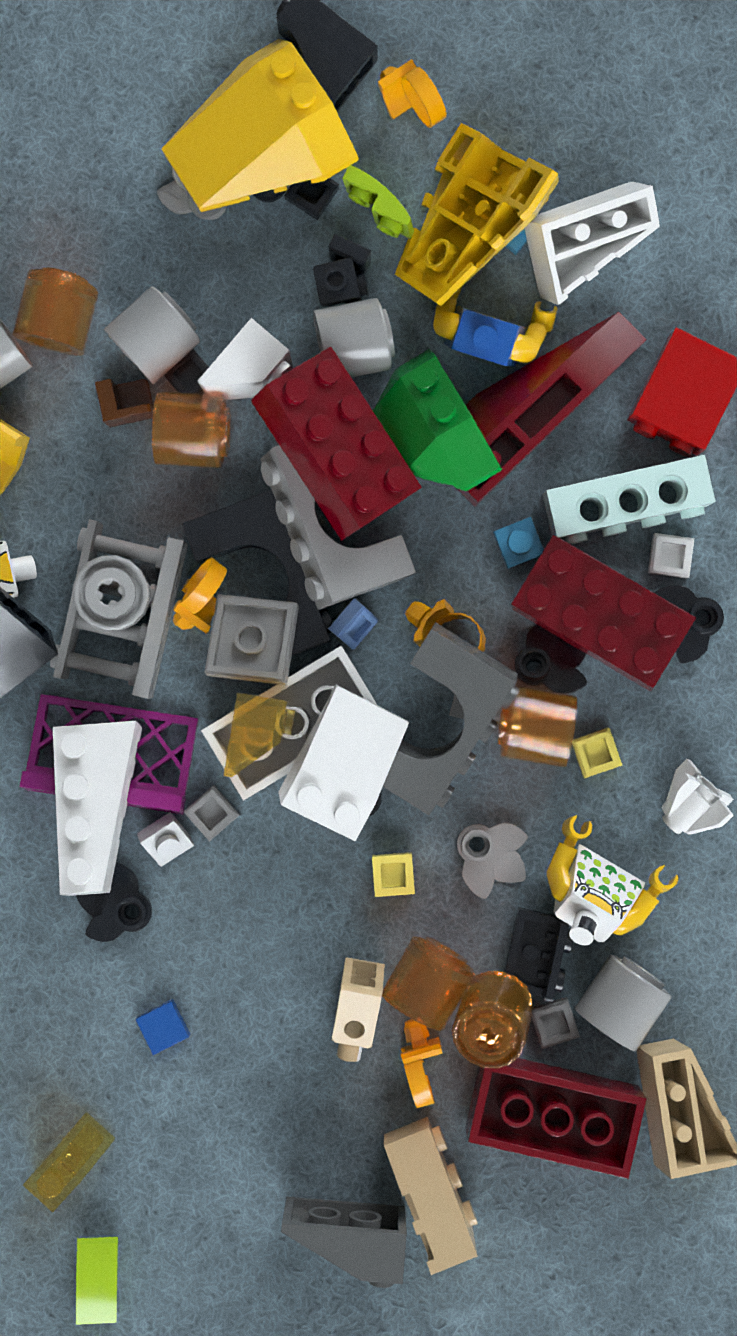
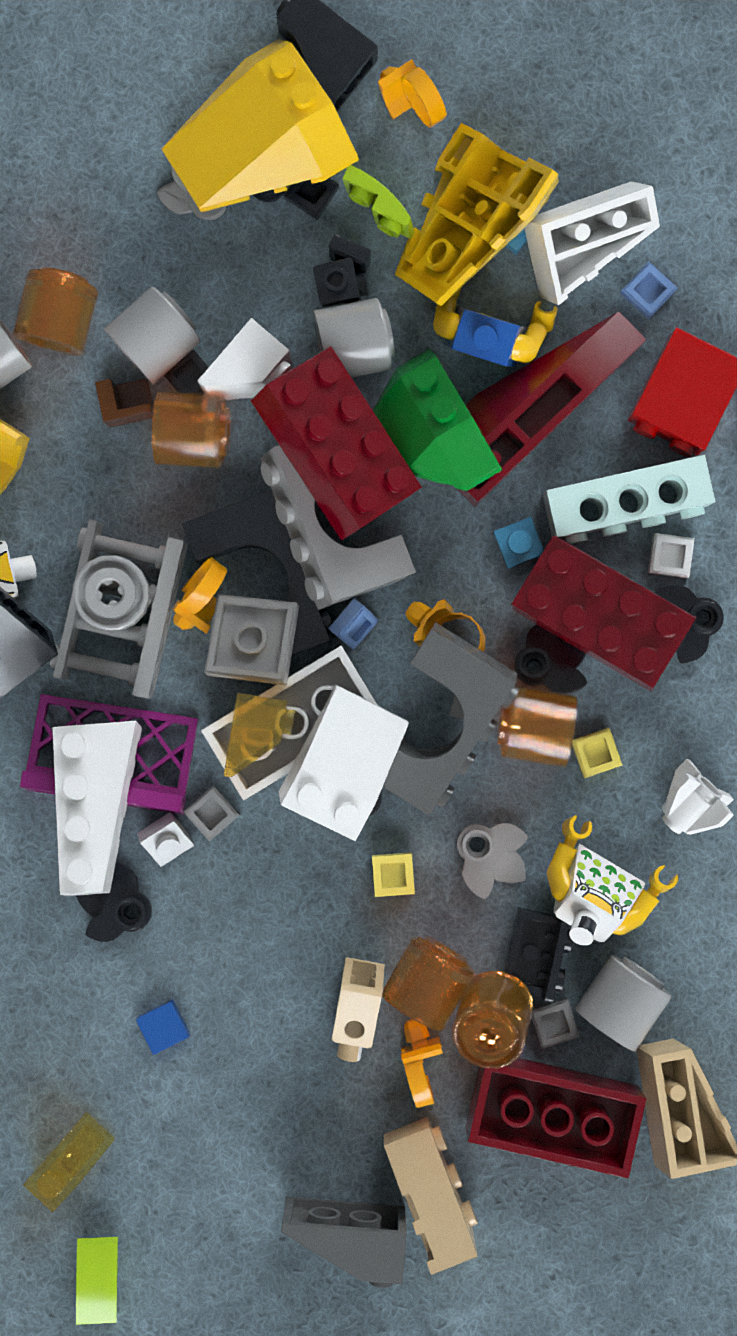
none -> medium blue tile [620,261,678,320]

